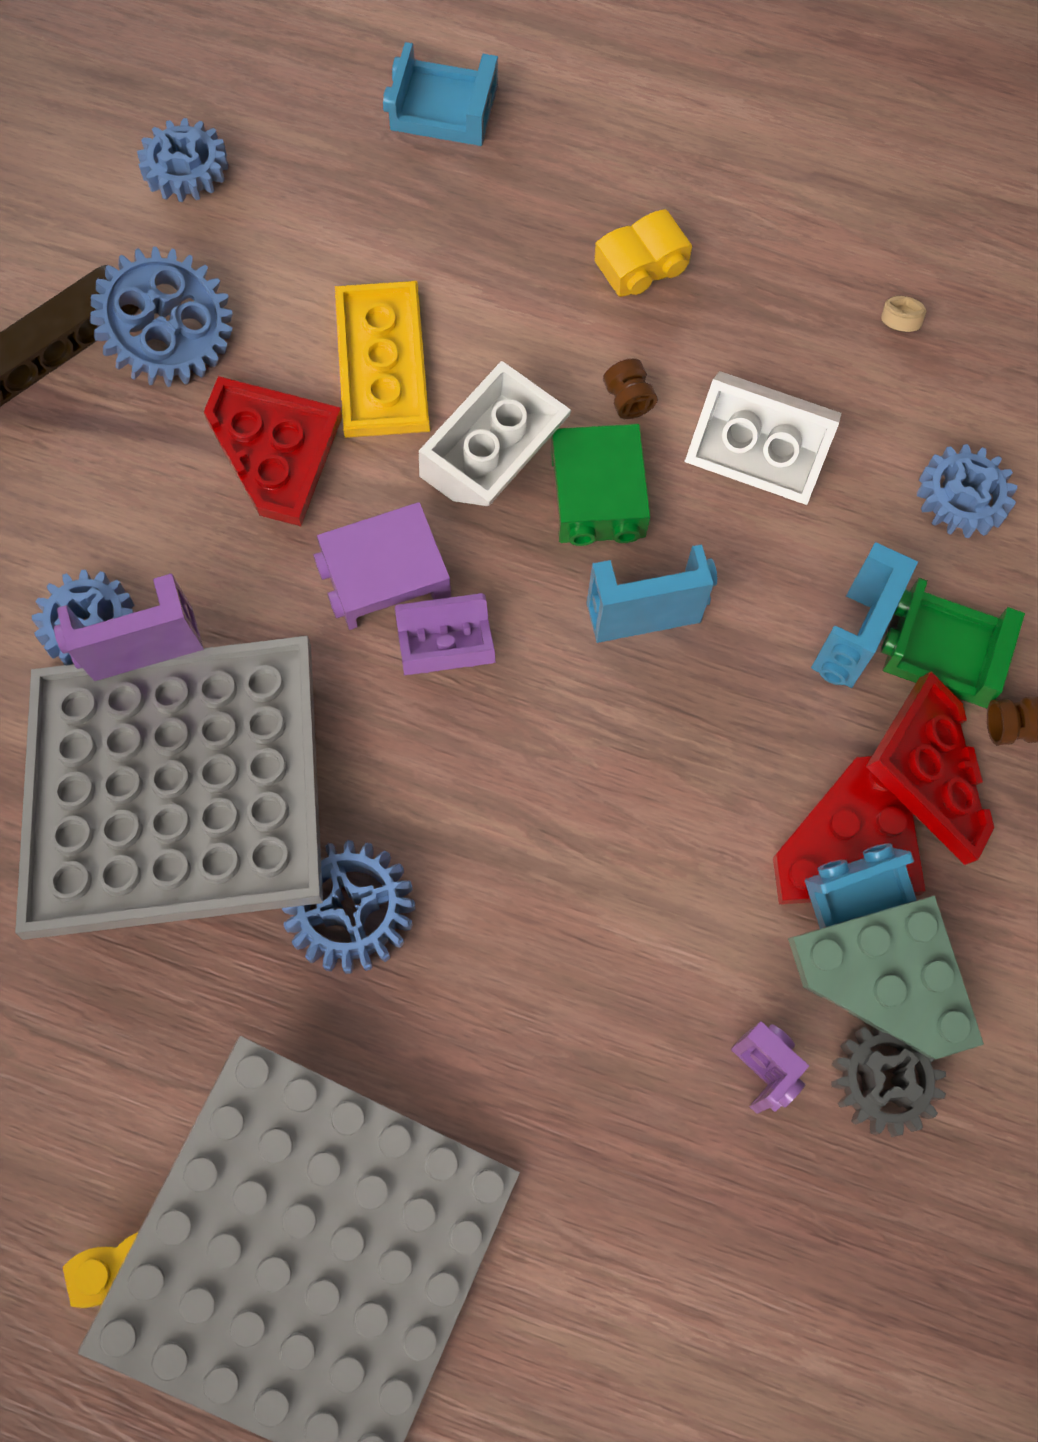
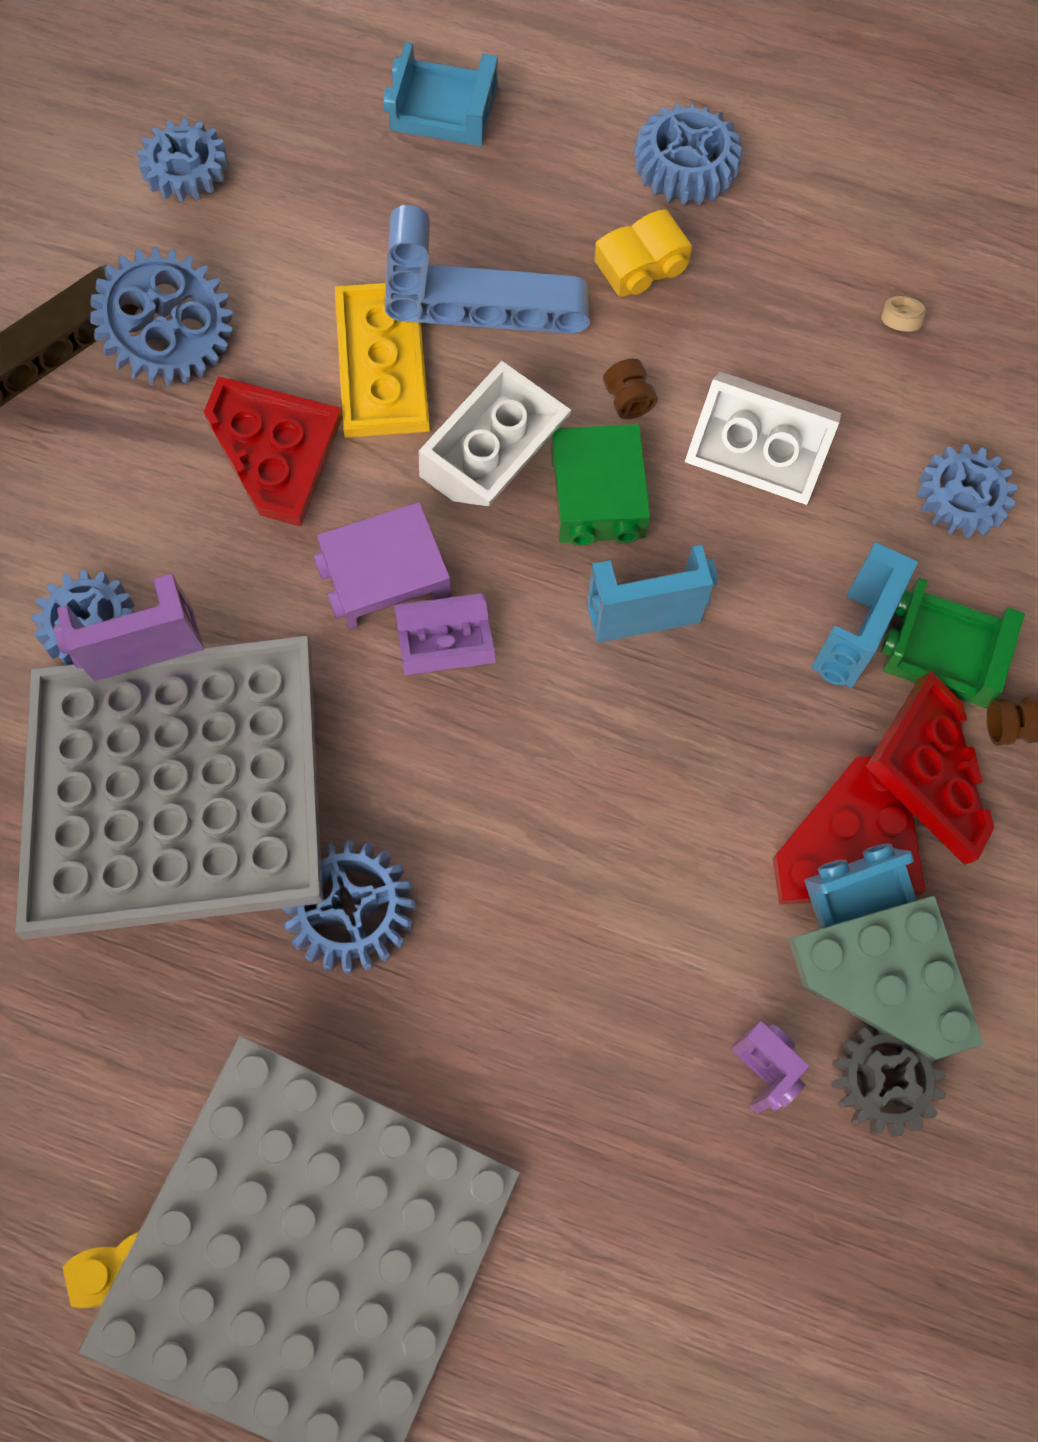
none -> medium blue beam [385,205,590,334]
none -> medium blue gear [634,102,743,207]

